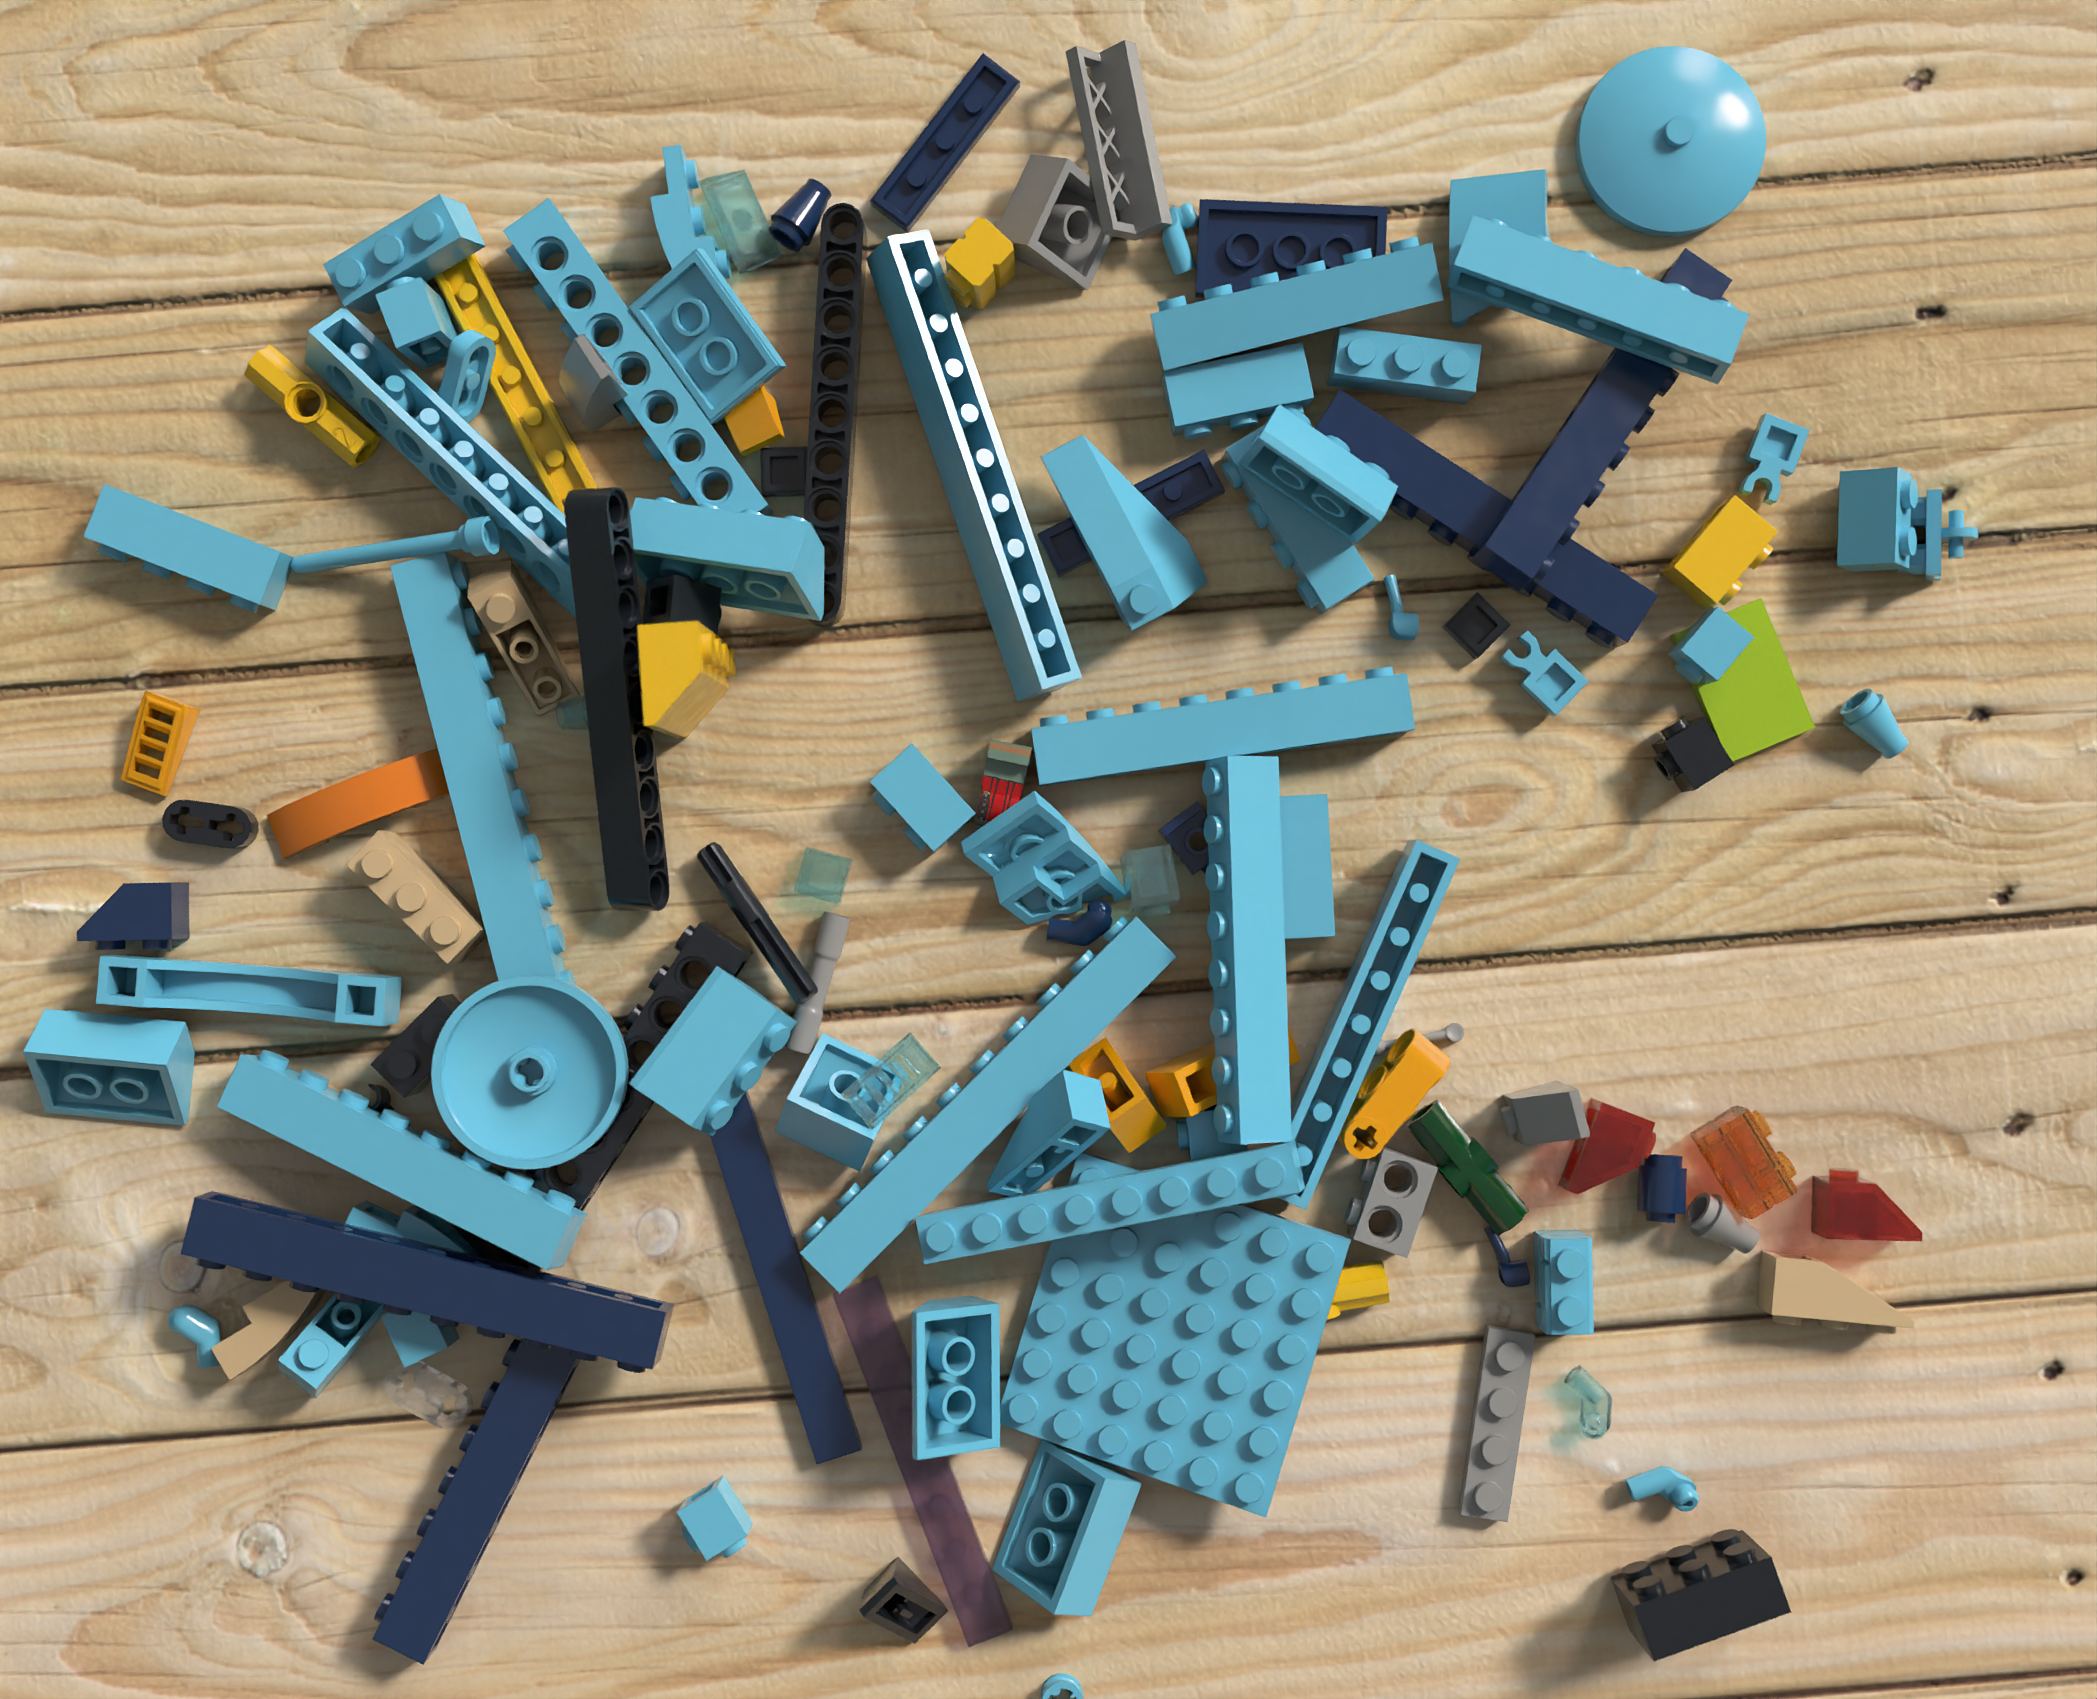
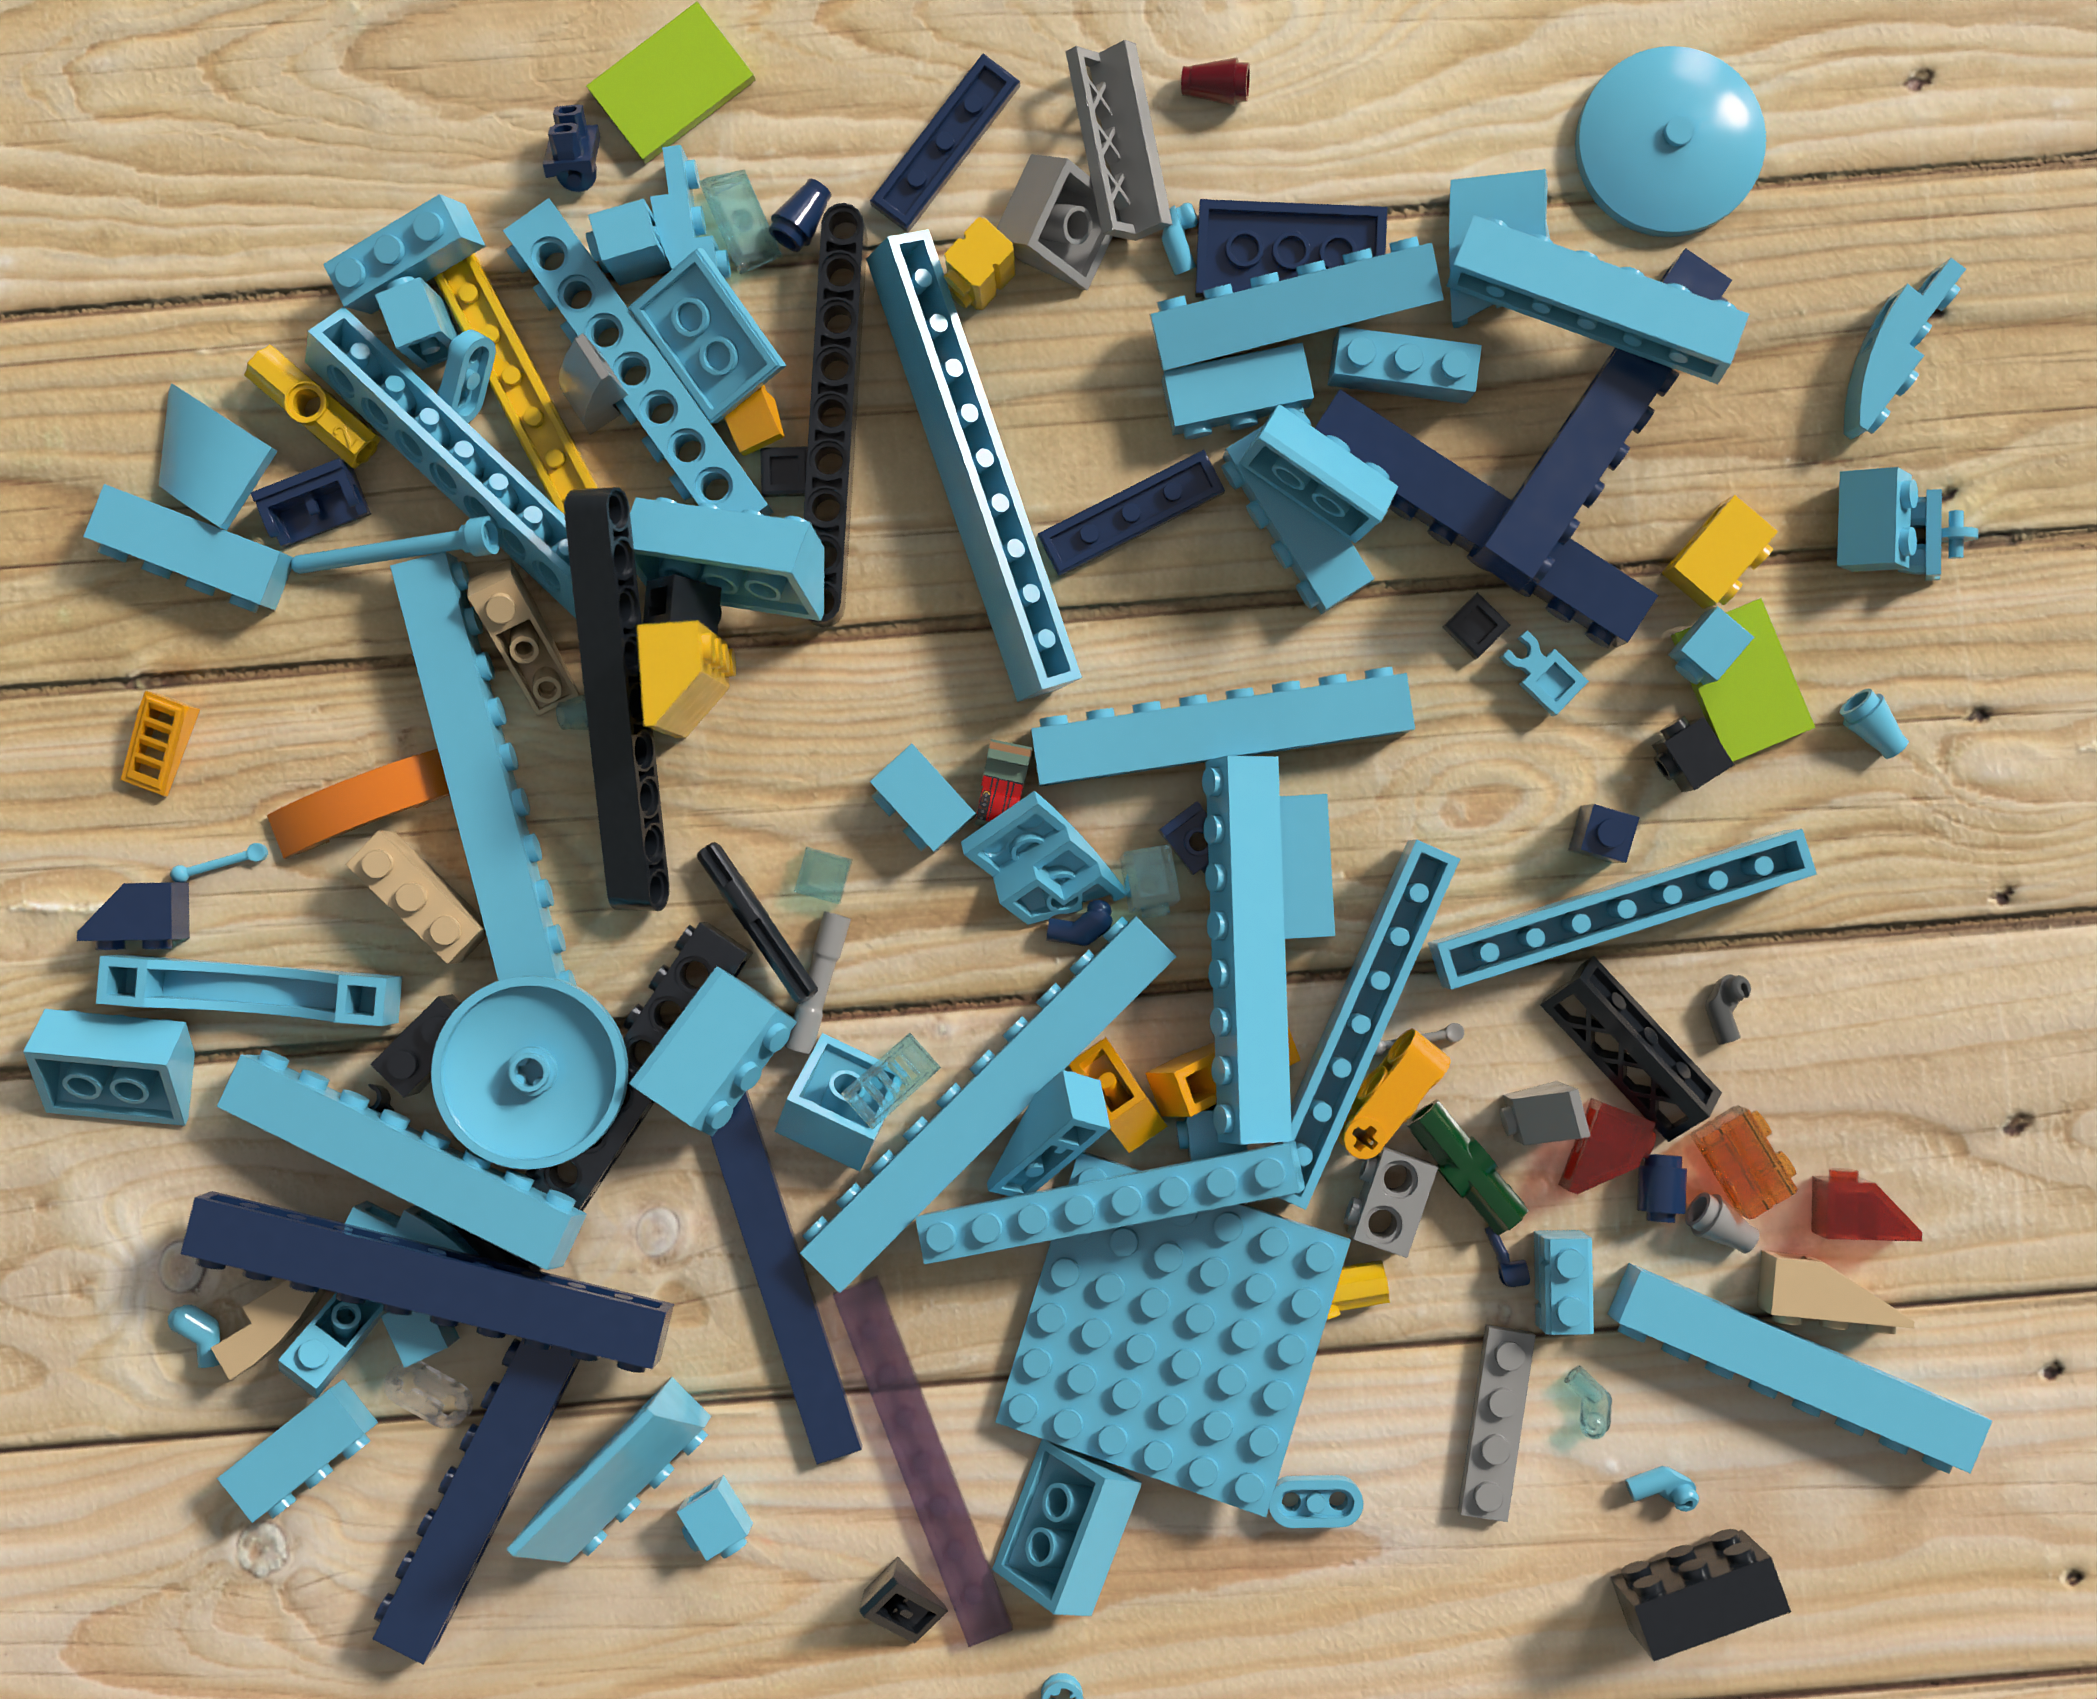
black beam [162,800,259,849] -> none
medium azure slope [912,1295,1000,1460] -> none
medium azure wedge [1040,435,1208,630] -> none
medium azure hand [1384,575,1419,640] -> none
medium azure plate [1737,413,1810,505] -> none
none -> medium azure slope [159,383,278,531]
none -> medium azure hinge [170,843,268,882]
none -> medium azure brick [217,1379,378,1523]
none -> dark blue hinge [250,458,371,548]
none -> medium azure slope [506,1377,711,1563]
none -> dark blue hips [543,104,601,192]
none -> medium azure brick [585,198,672,286]
none -> lime tile [586,1,756,165]
none -> dark red cone [1181,57,1250,106]
none -> medium azure plate [1269,1475,1364,1528]
none -> medium azure brick [1428,829,1817,990]
none -> black fence [1540,955,1722,1142]
none -> dark blue brick [1568,804,1640,863]
none -> medium azure brick [1607,1263,1992,1474]
none -> dark grey arm [1705,974,1751,1045]
none -> medium azure slope [1844,258,1966,440]

